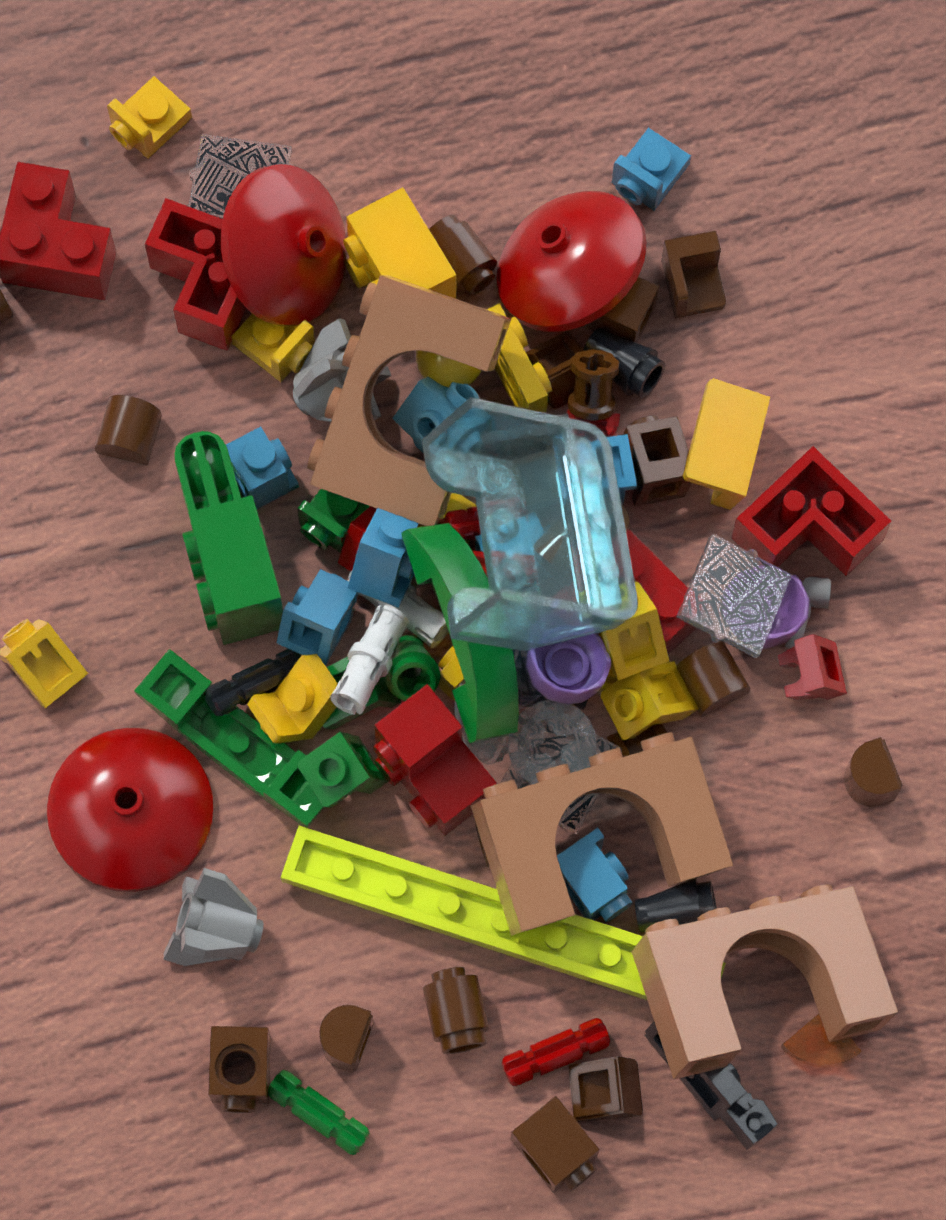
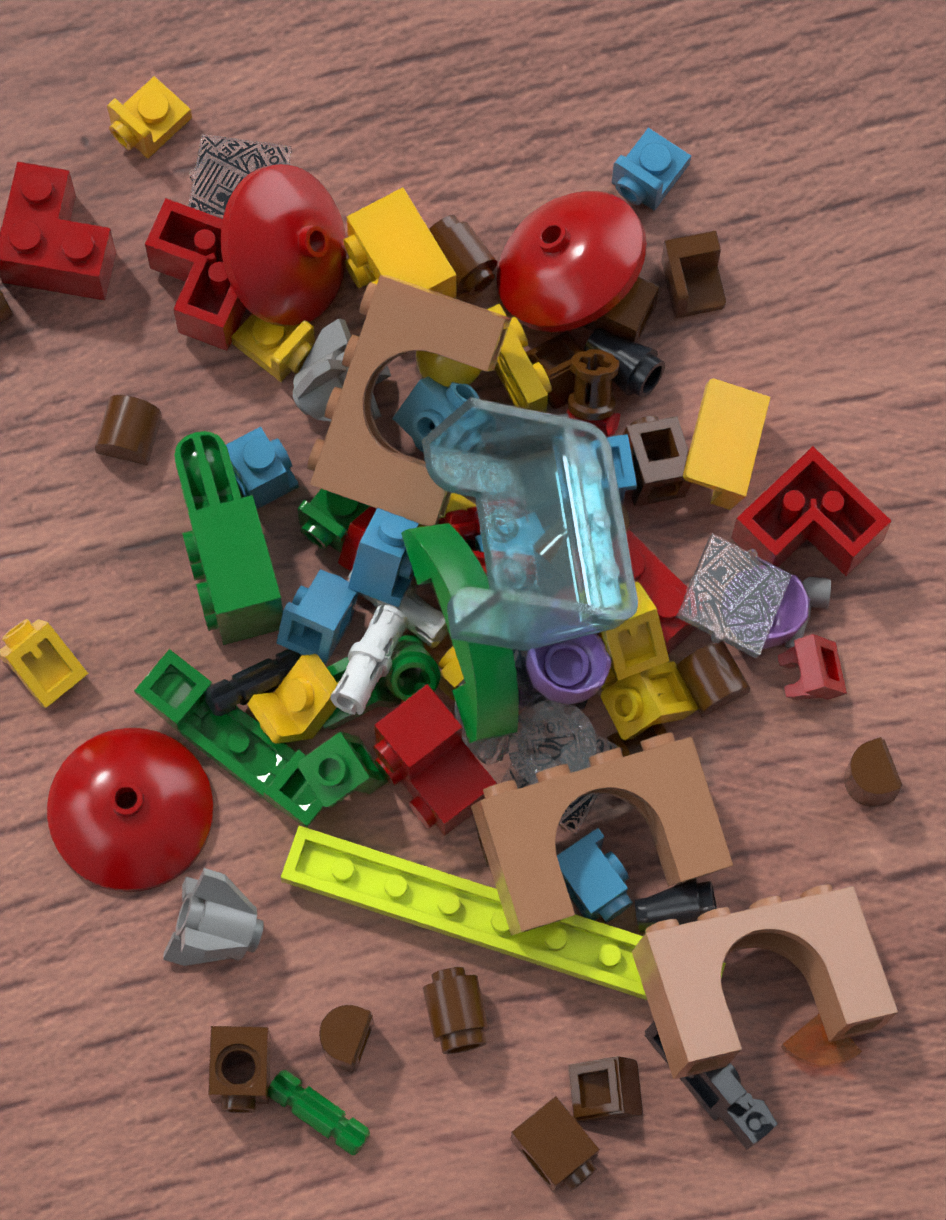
red axle [502,1018,611,1086] -> none

